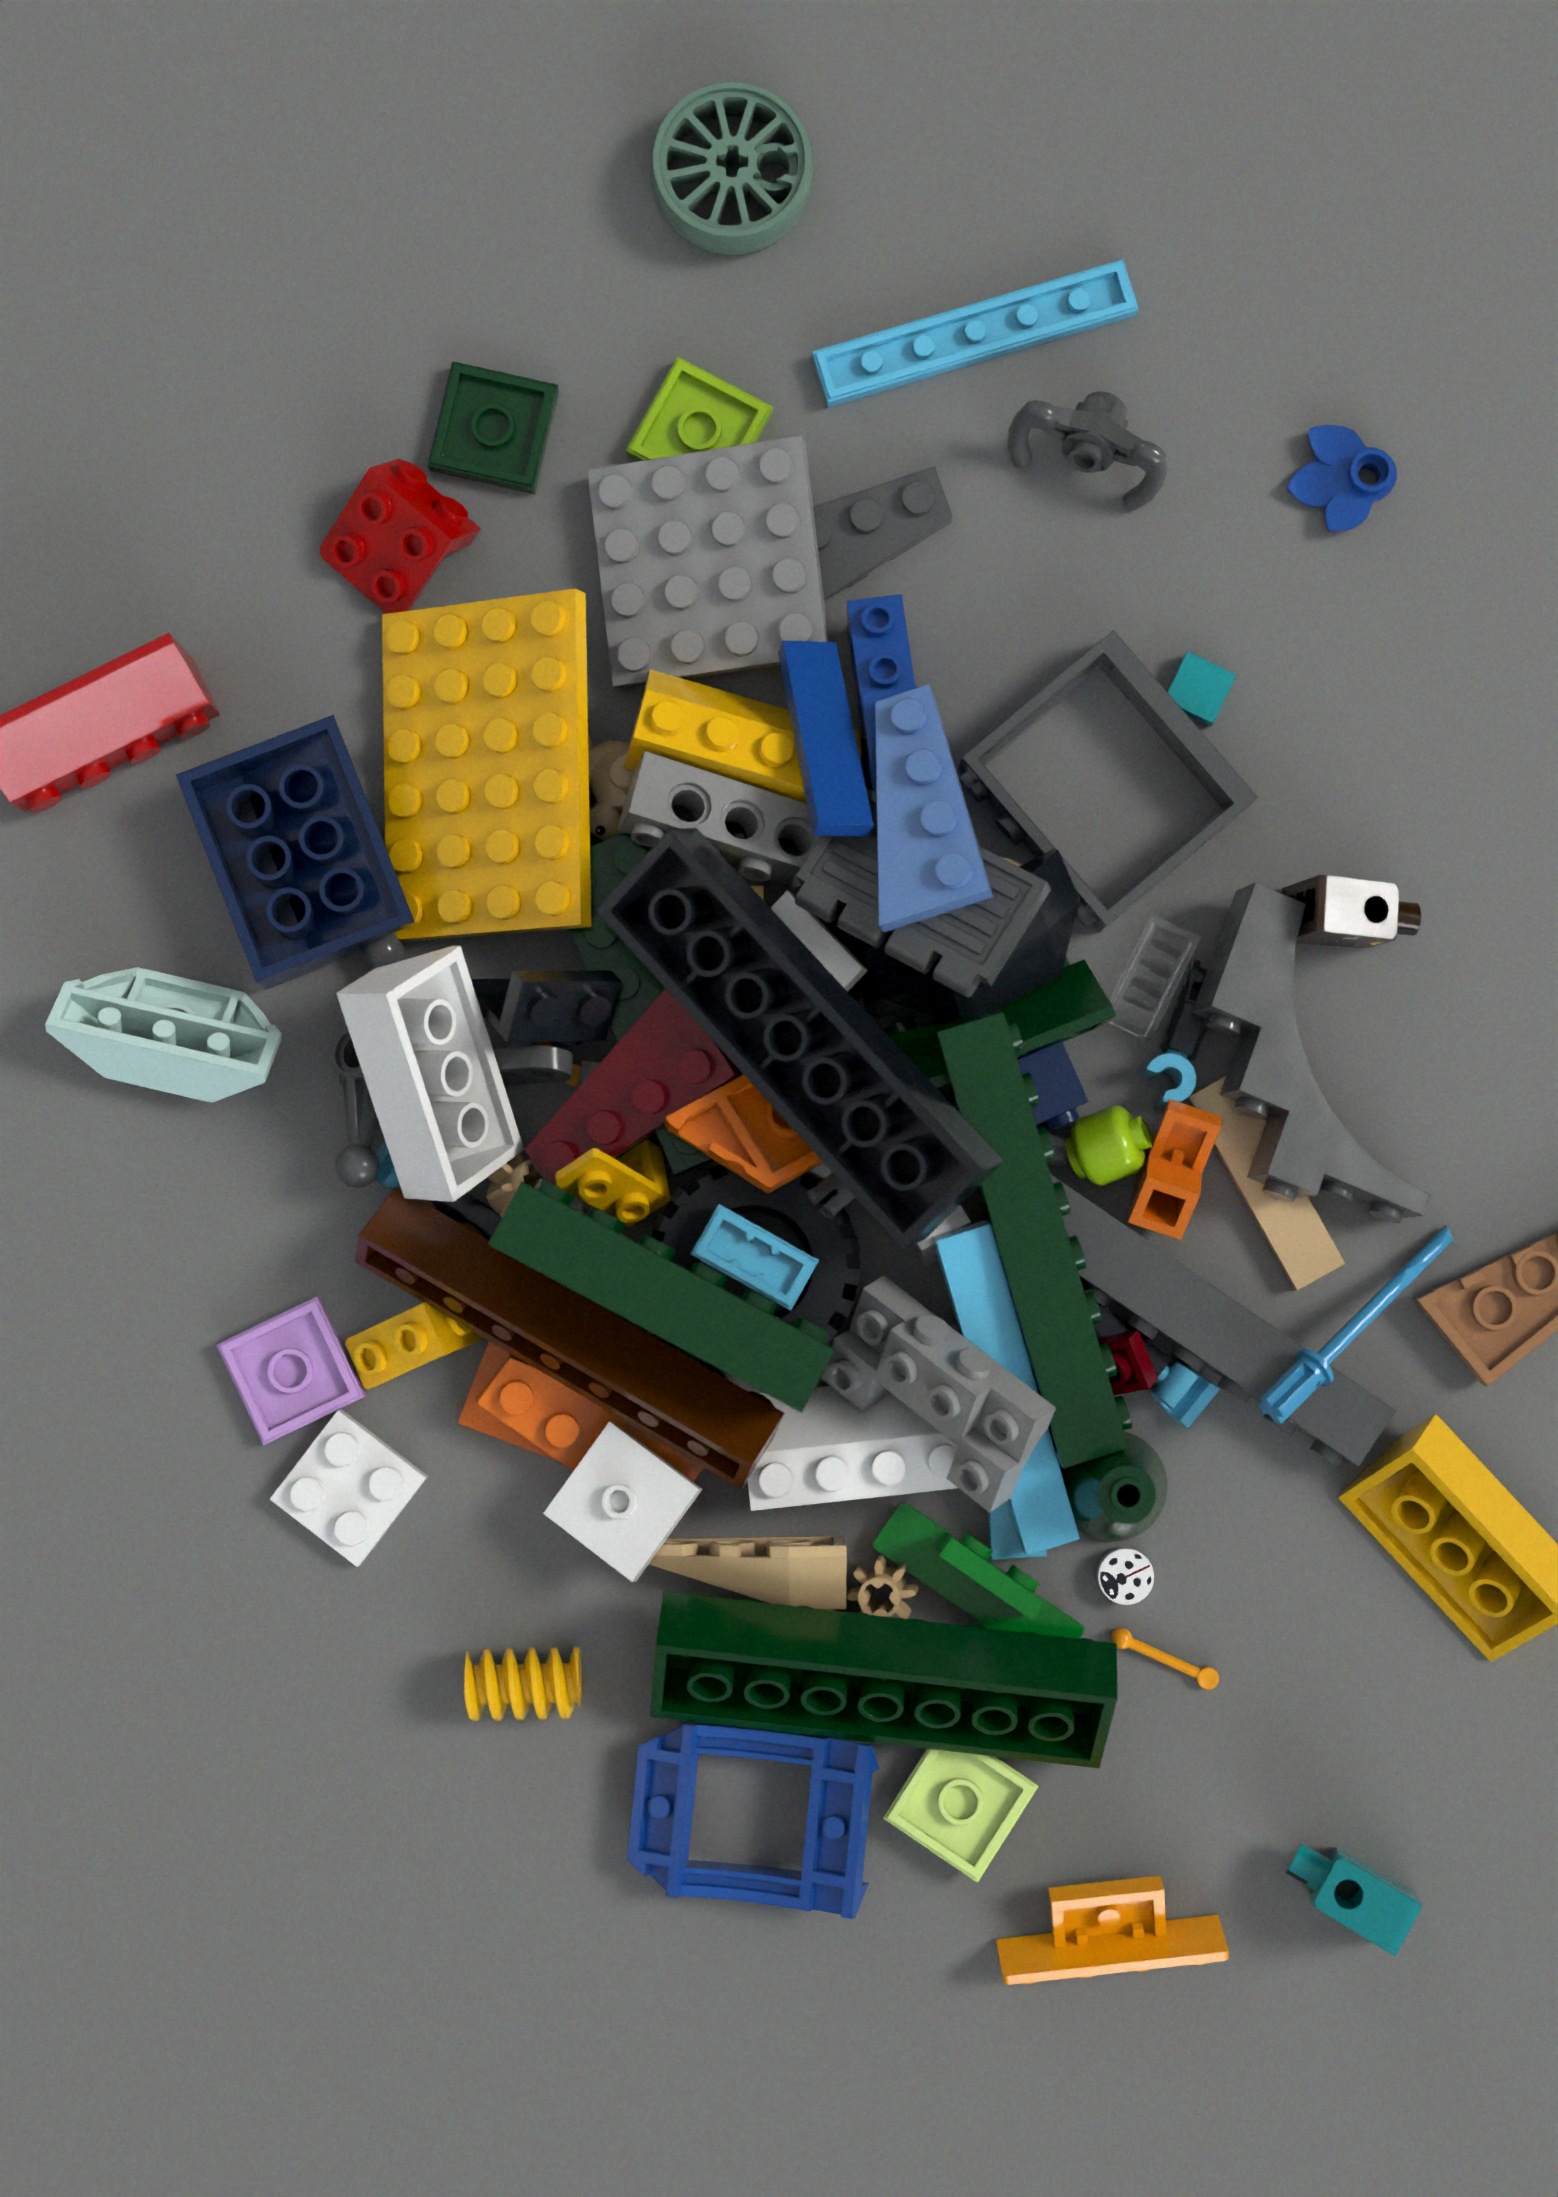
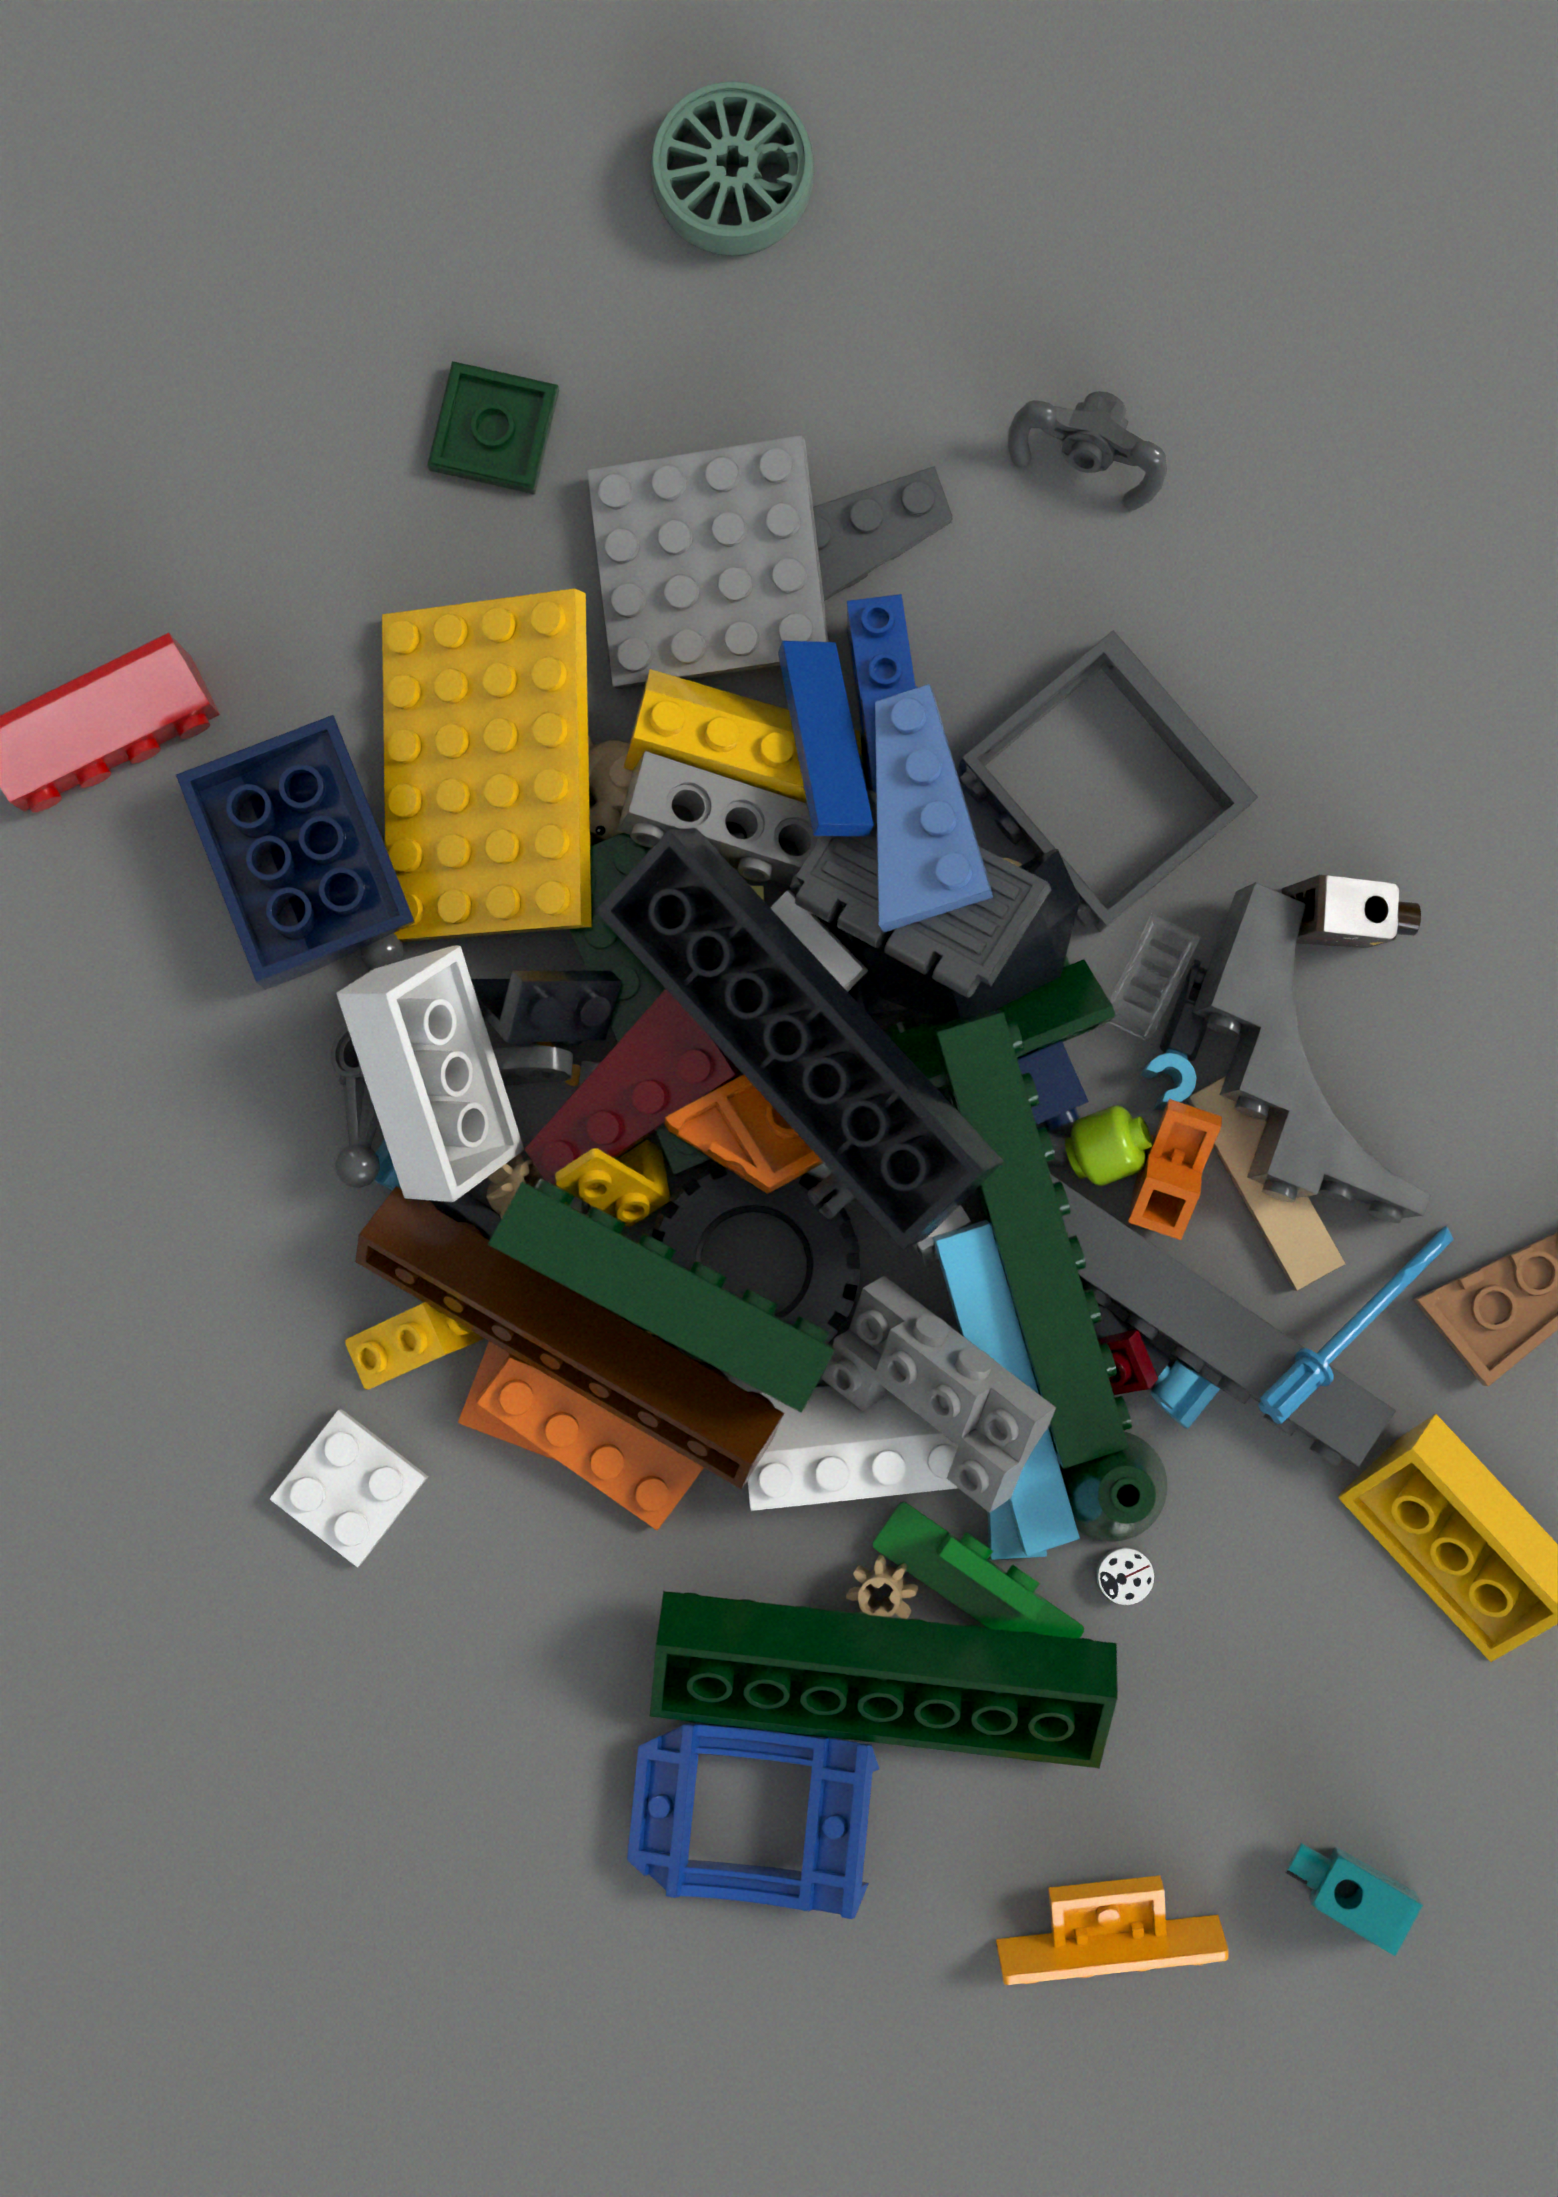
light aqua wedge [45,967,282,1103] -> none
lavender tile [217,1296,367,1445] -> none
red bracket [320,458,481,614] -> none
yellow piece [464,1646,582,1721] -> none
white plate [543,1421,702,1582] -> none
lime tile [626,356,773,462] -> none
tan wedge [648,1535,847,1611] -> none
medium azure plate [691,1204,819,1310] -> none
medium azure tile [812,259,1139,408] -> none
yellowish green plate [883,1749,1039,1883] -> none
light orange hinge [1110,1628,1219,1690] -> none
teal tile [1167,651,1237,727] -> none
blue plate [1287,425,1397,532] -> none

